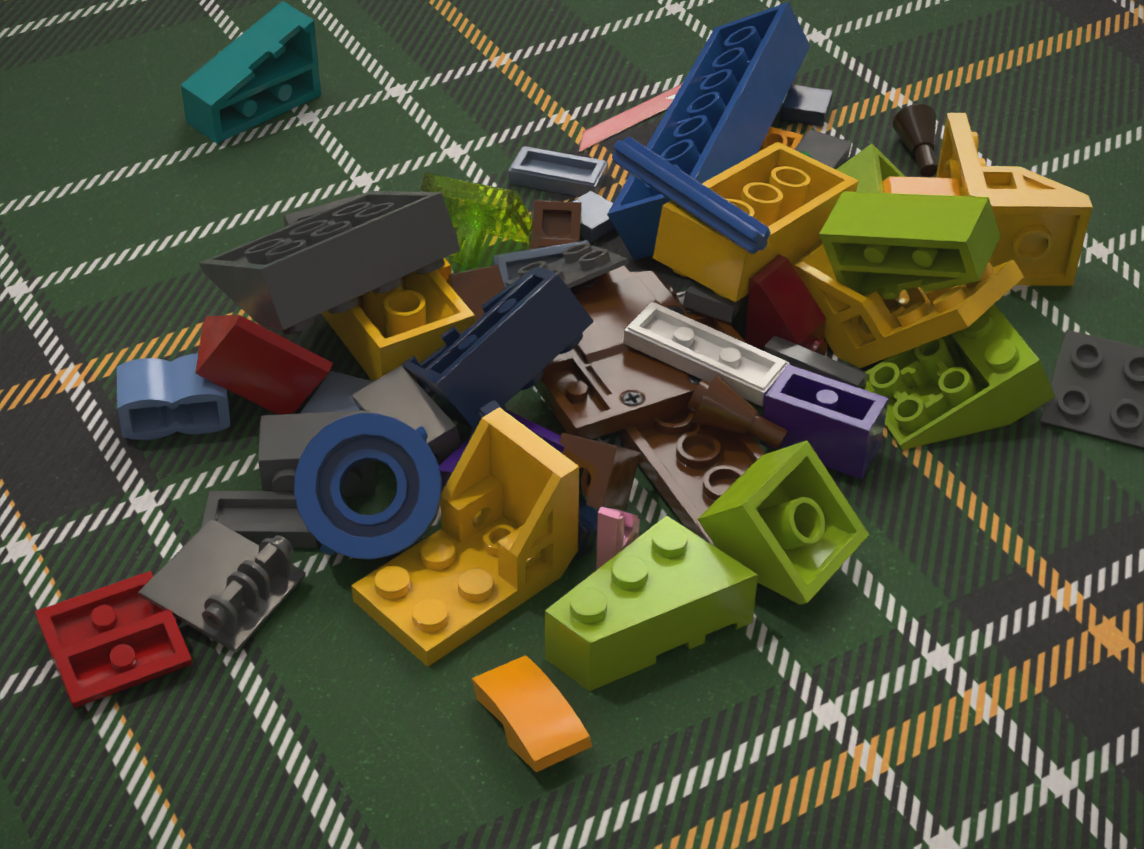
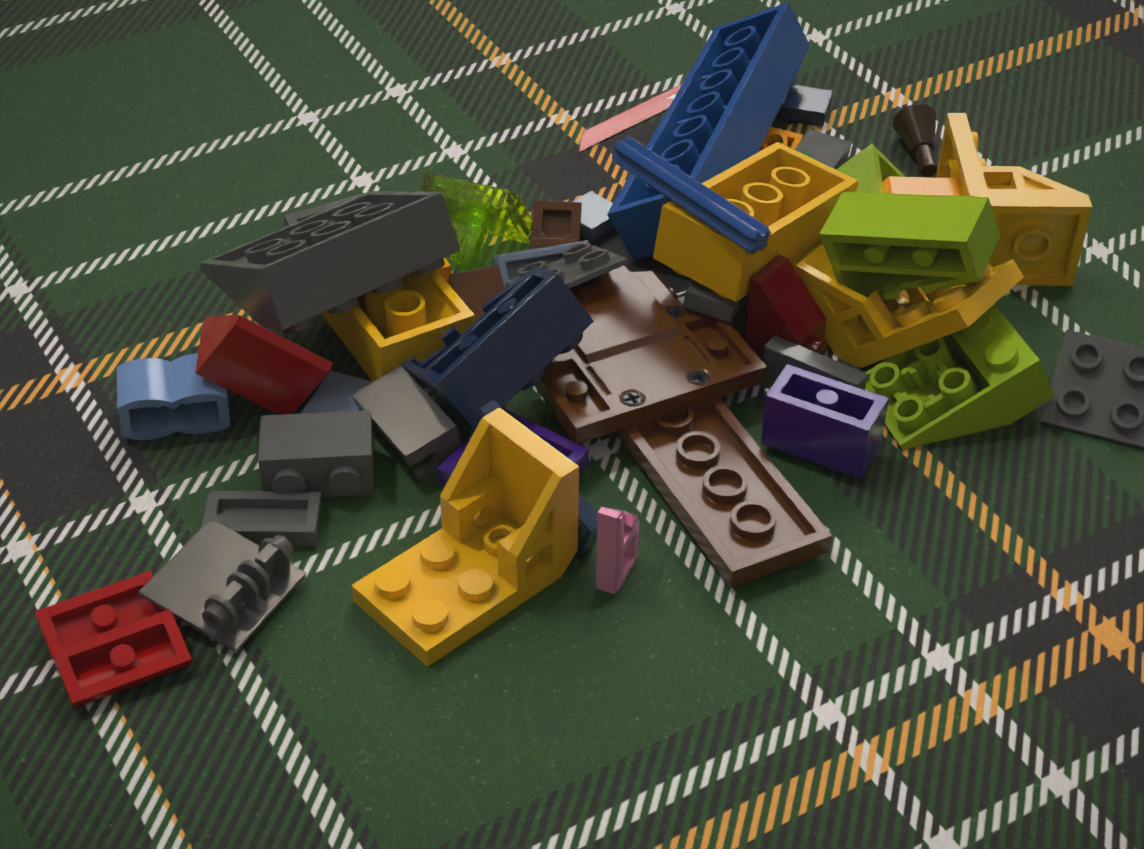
teal wedge [180,1,322,144] -> none
blue piece [294,413,442,560] -> none
light orange slope [472,655,592,772] -> none
sand blue tile [508,146,608,197] -> none
lime wedge [545,515,758,691] -> none
reddish brown hinge [559,433,641,512] -> none
white tile [623,302,790,407] -> none
reddish brown cone [687,375,788,450] -> none
lime slope [697,440,869,605] -> none

